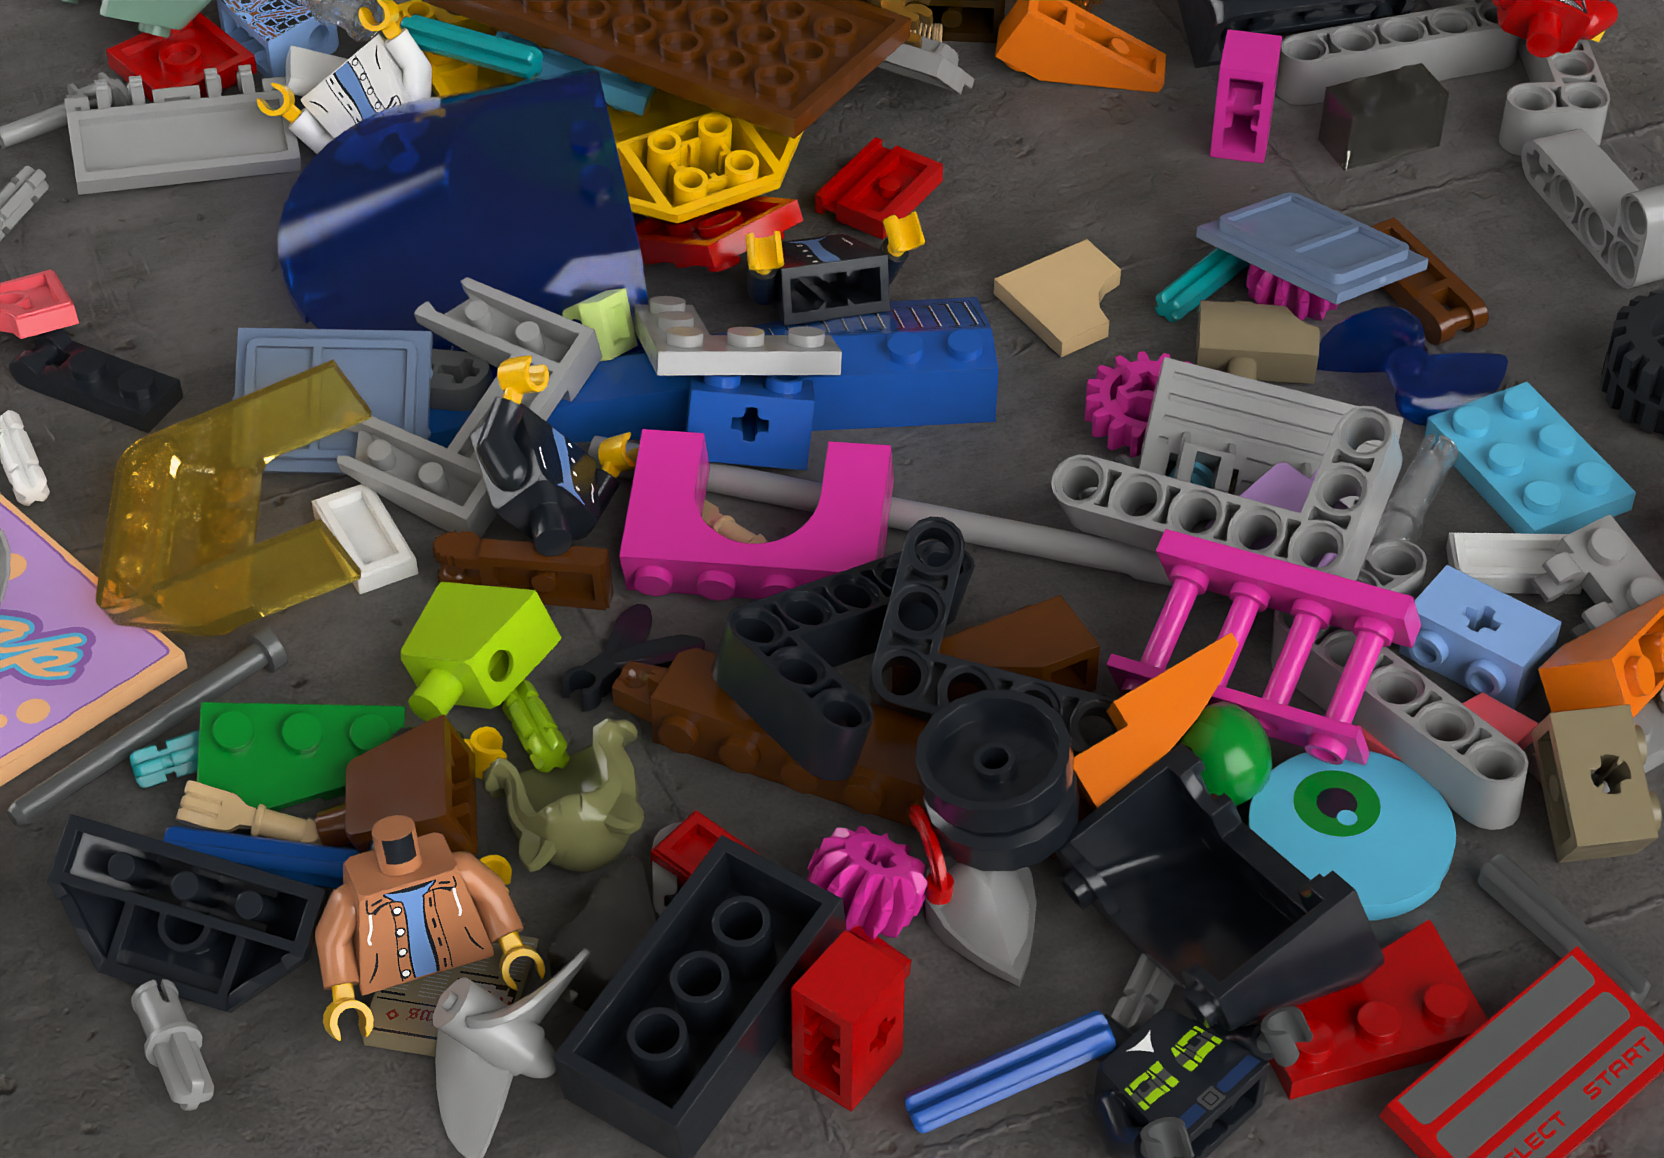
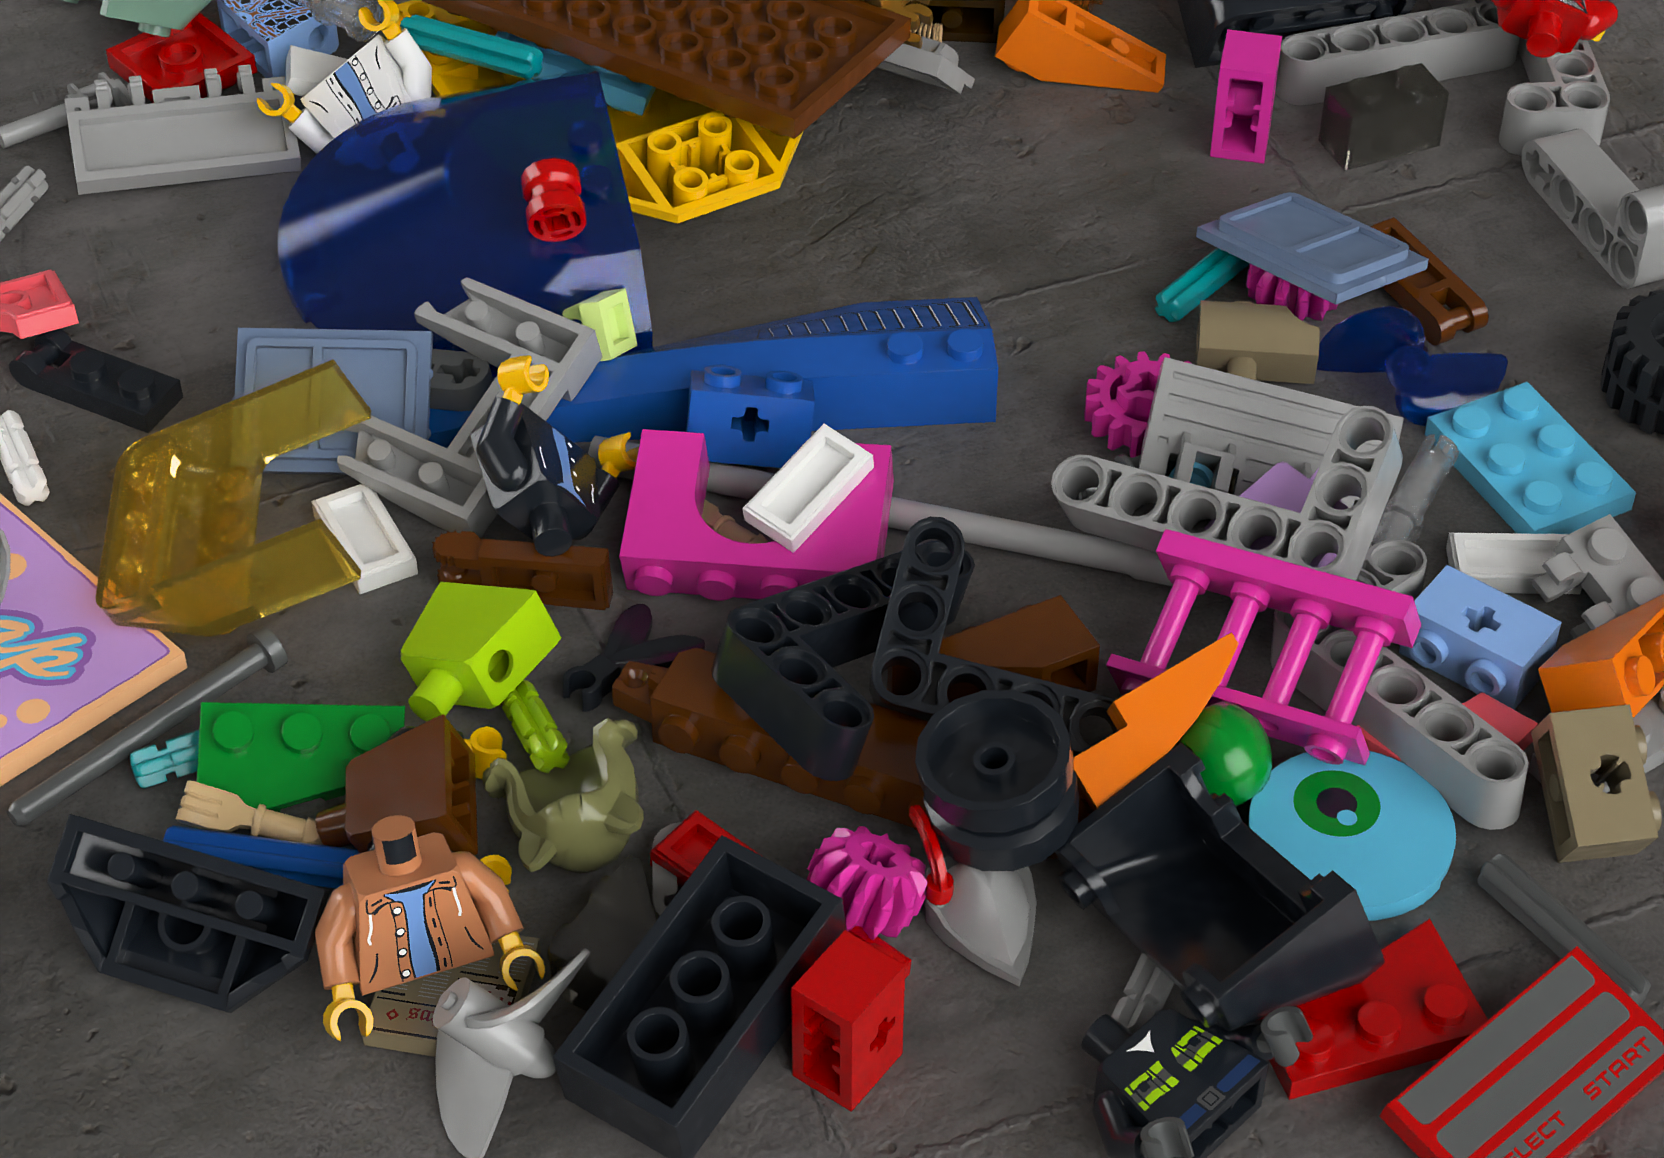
light grey axle [131,979,214,1111] -> none
red plate [611,196,804,272] -> none
light grey plate [633,296,842,376] -> none
black torso [745,211,925,326] -> none
red plate [815,137,943,240] -> none
axle [904,1011,1116,1133] -> none
tan tile [994,239,1121,357] -> none
none -> red wheel [521,158,587,242]
none -> white tile [742,424,874,553]

